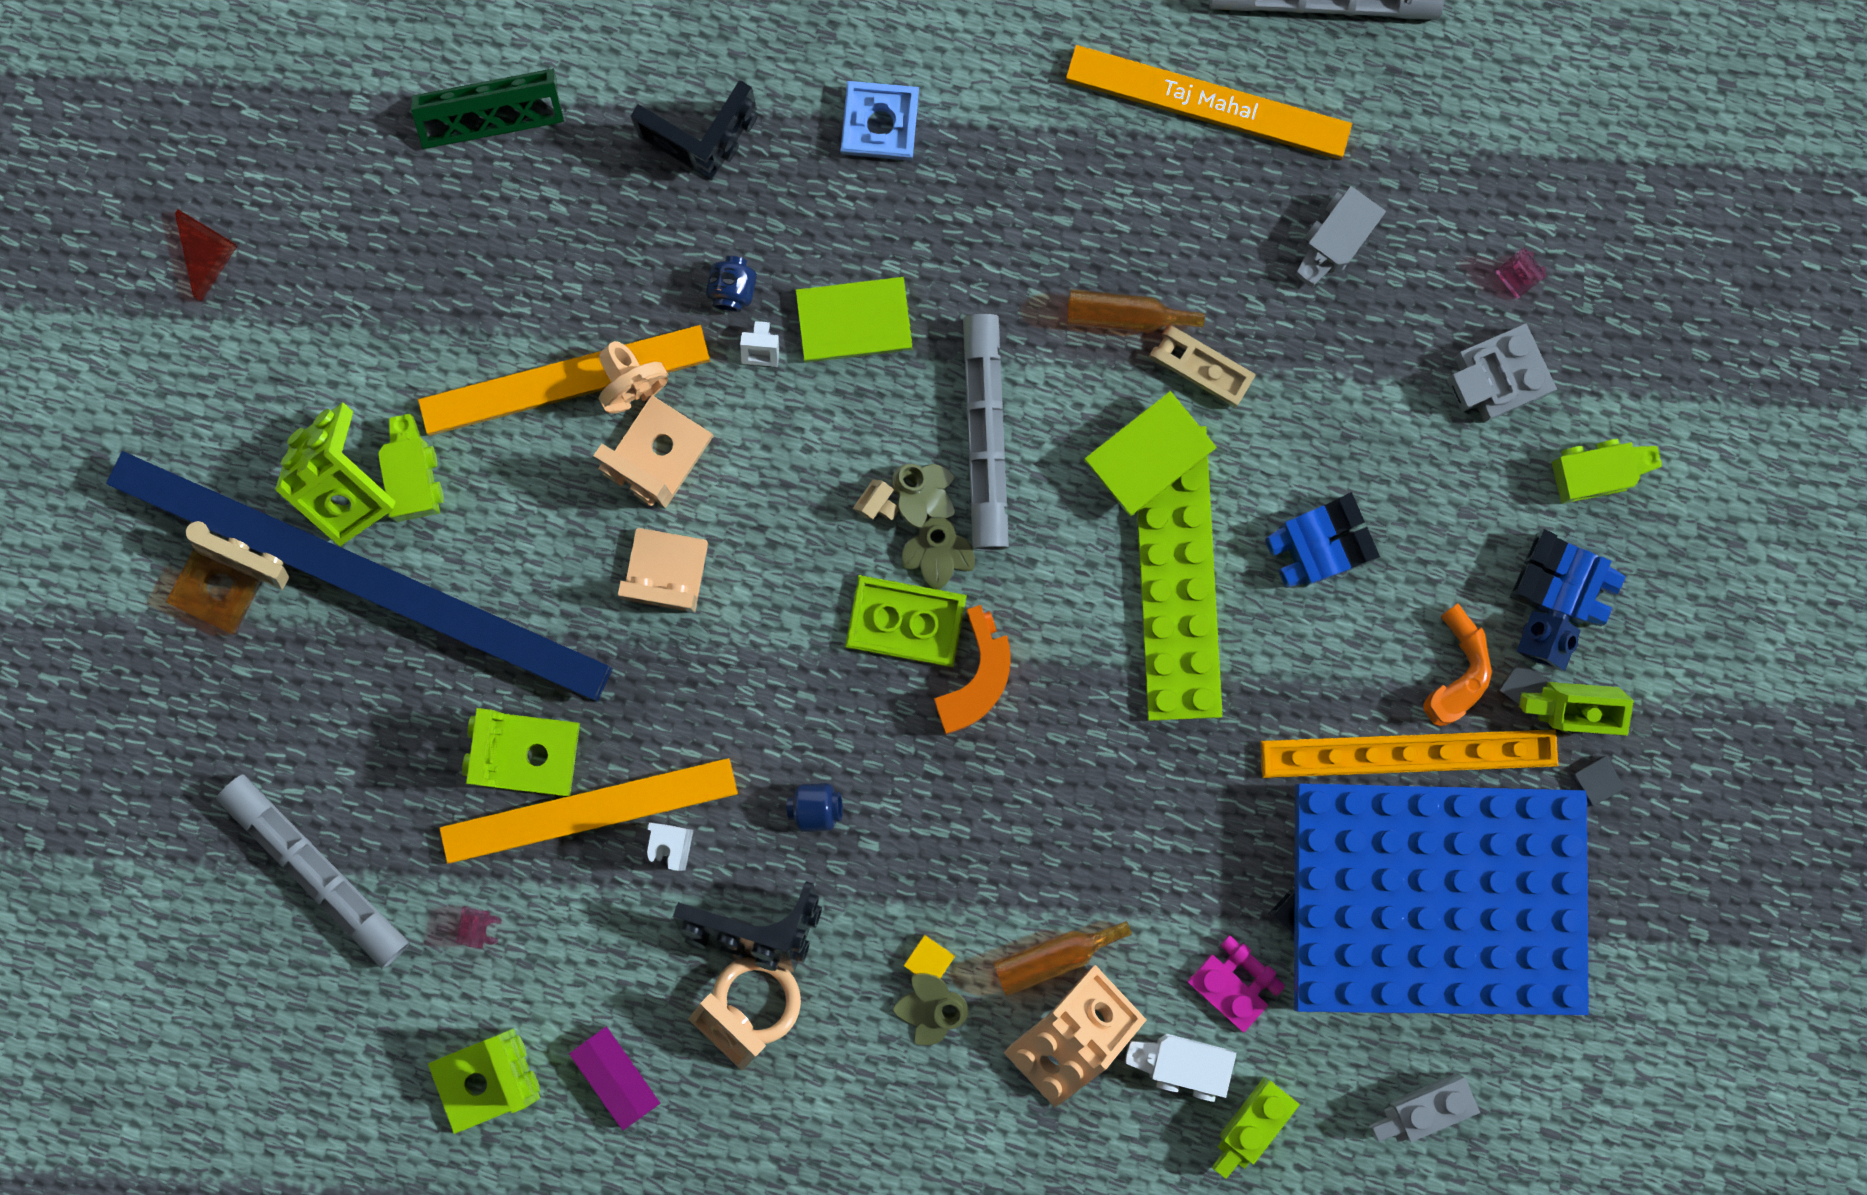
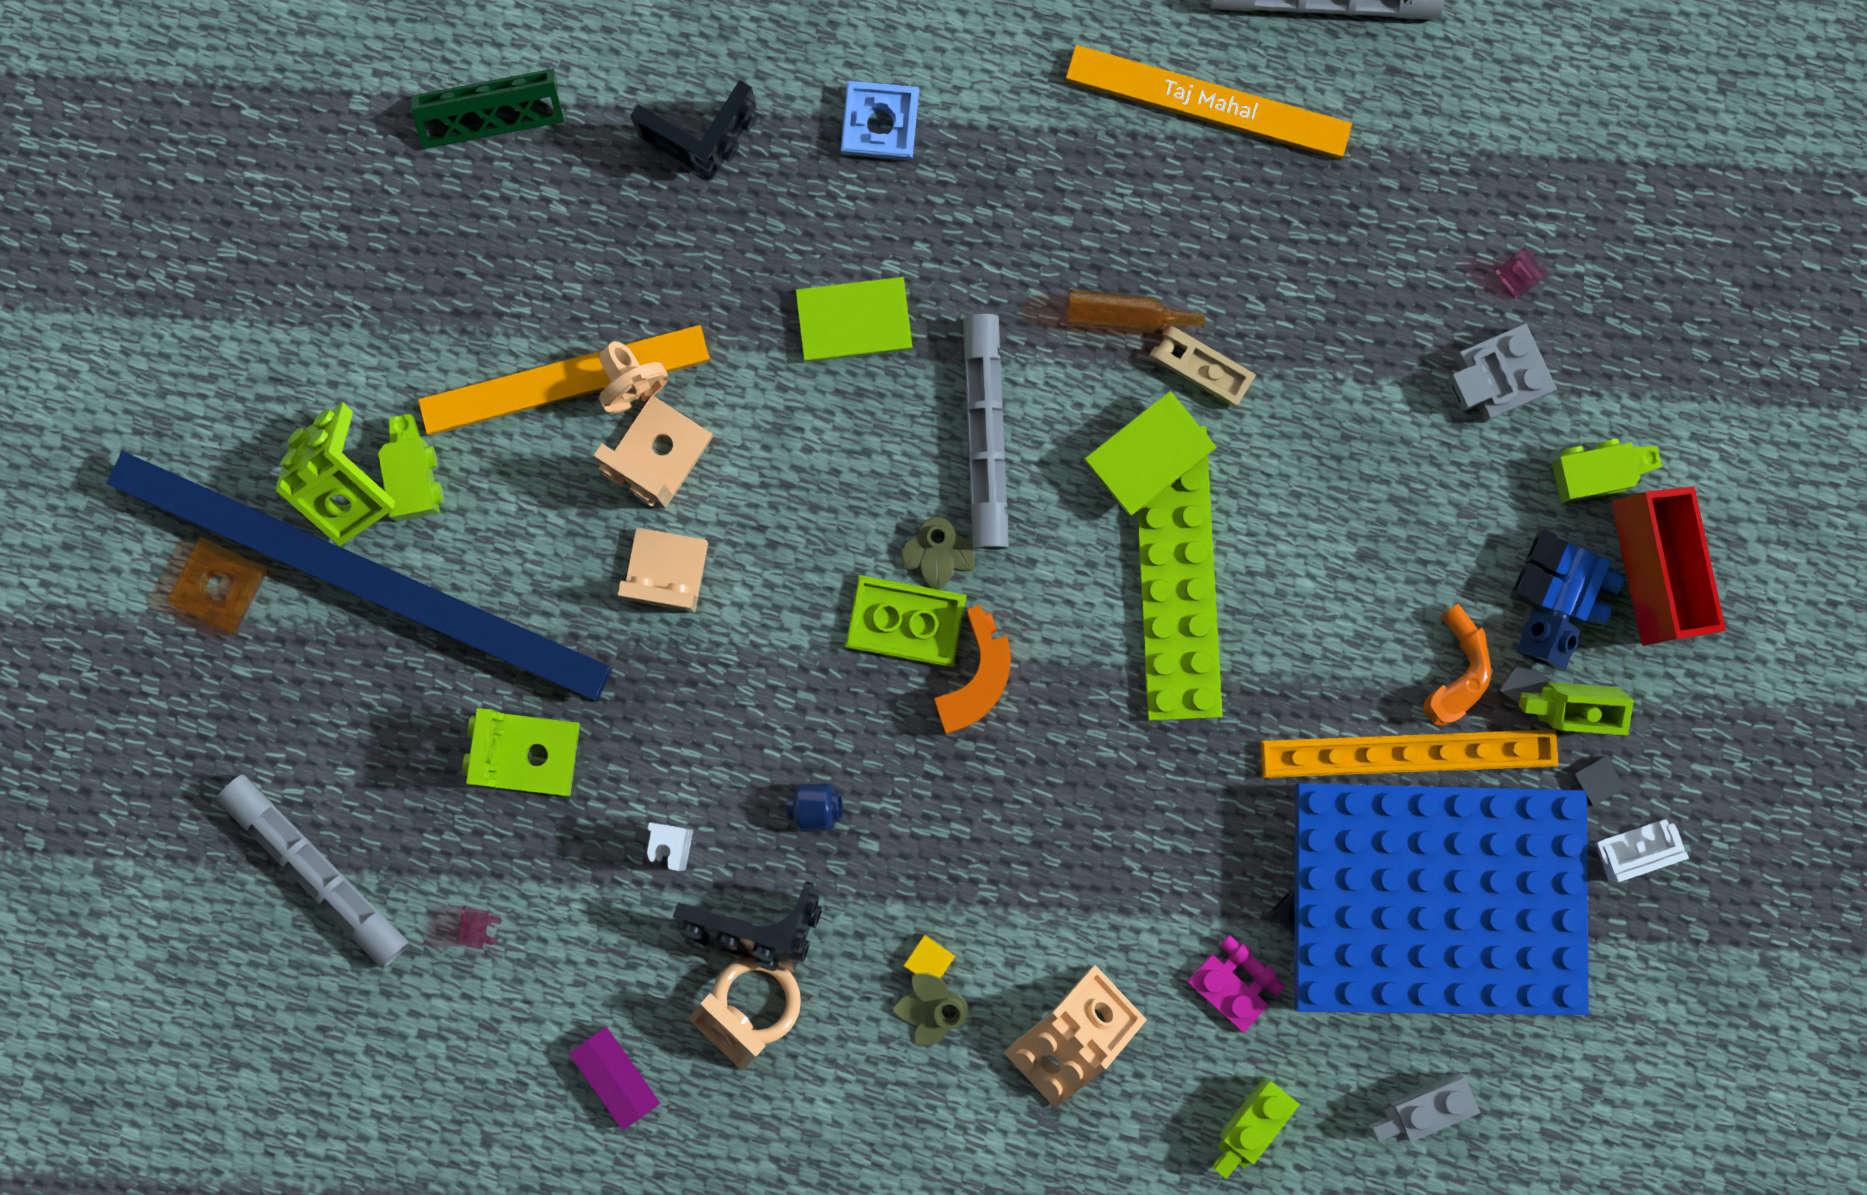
clear red tile [175,209,237,302] -> none
tan plate [186,521,289,590] -> none
lime bracket [427,1028,540,1134] -> none
light orange tile [439,758,738,864] -> none
dark blue head [706,256,757,312] -> none
white tile [740,321,779,367] -> none
tan tile [852,479,899,520] -> none
olive plate [891,464,955,529] -> none
clear orange piece [993,921,1132,996] -> none
white hinge [1125,1034,1236,1102] -> none
blue hips [1265,492,1380,588] -> none
light grey hinge [1295,186,1386,288] -> none
none -> white hinge [1595,819,1689,882]
none -> red piece [1611,486,1726,646]

